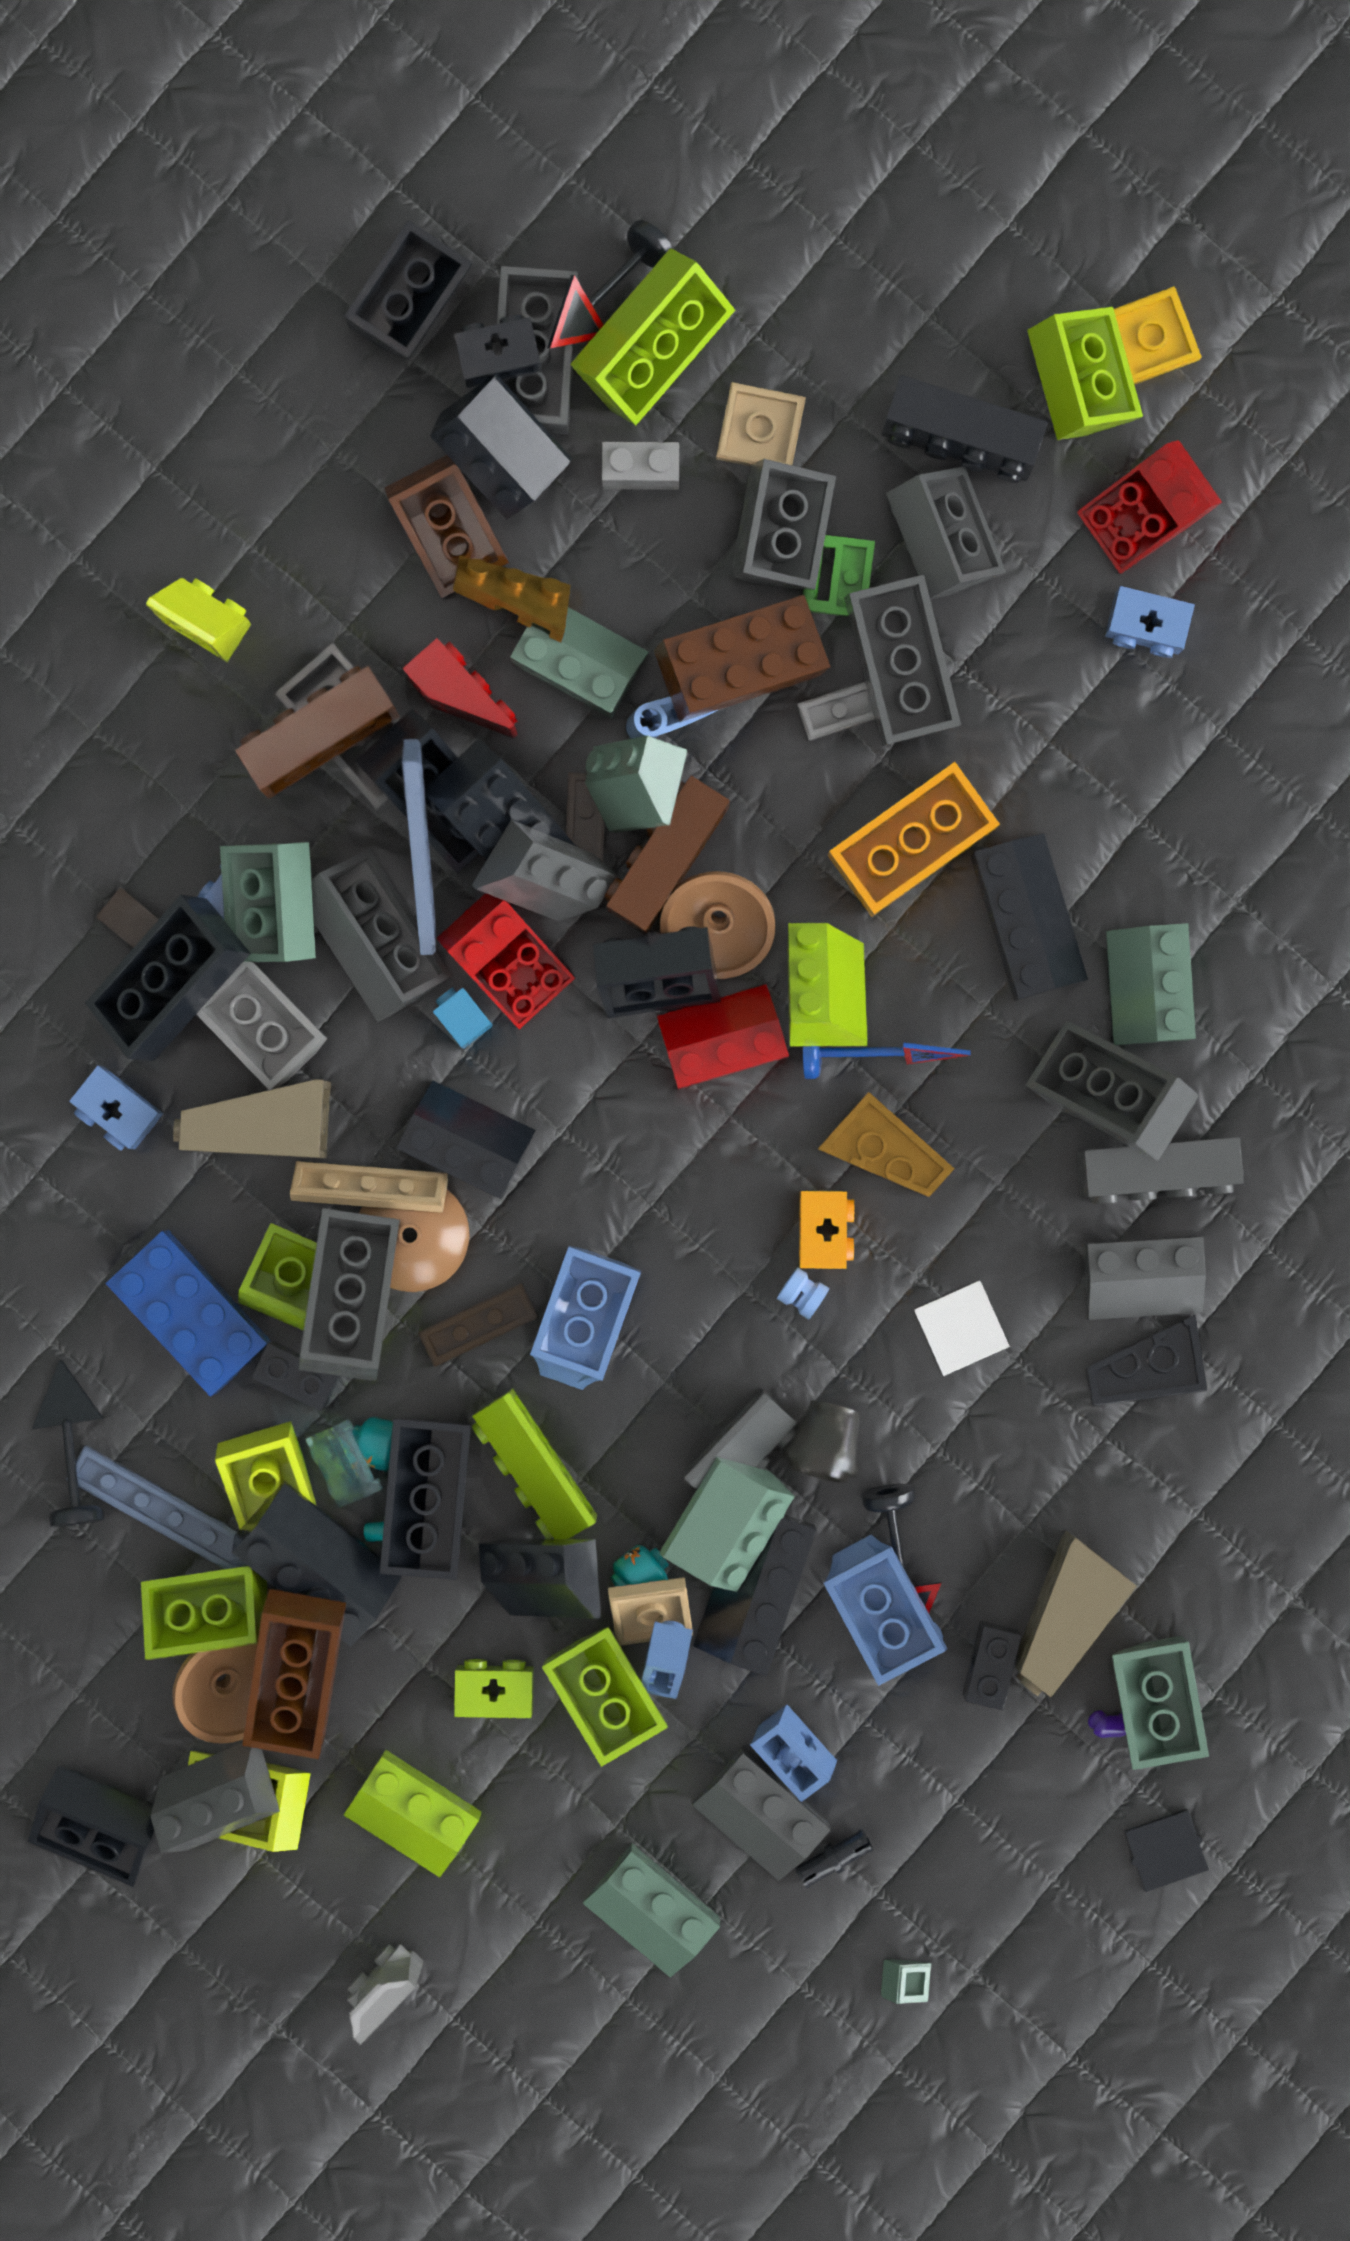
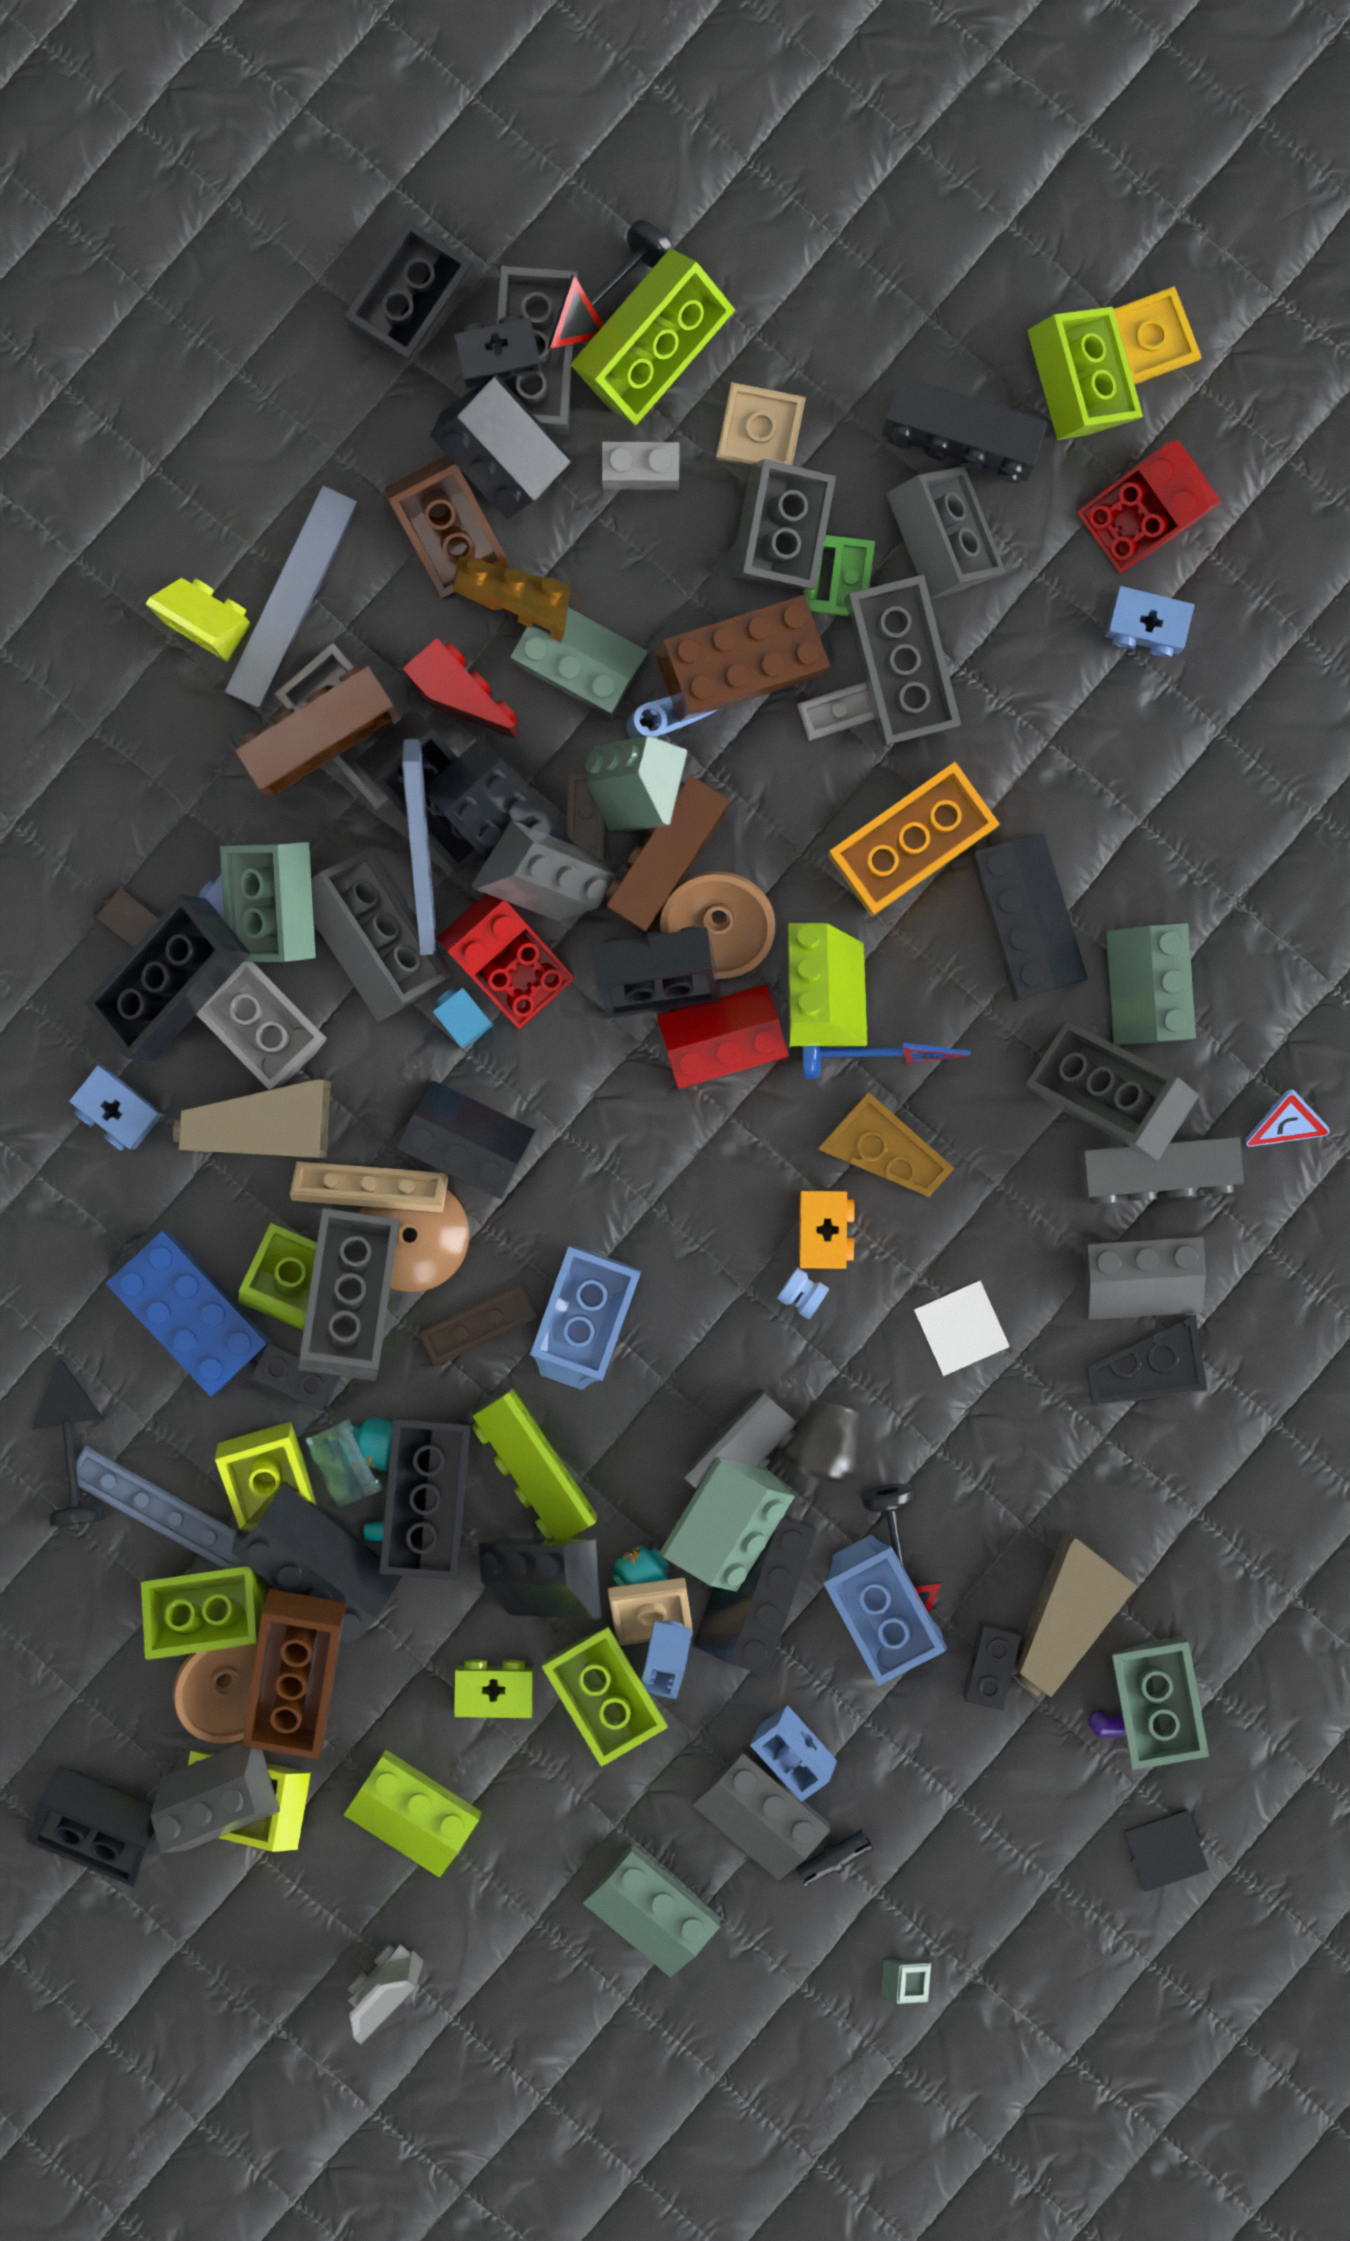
none -> sand blue tile [225,486,358,710]
none -> piece [1245,1090,1330,1147]

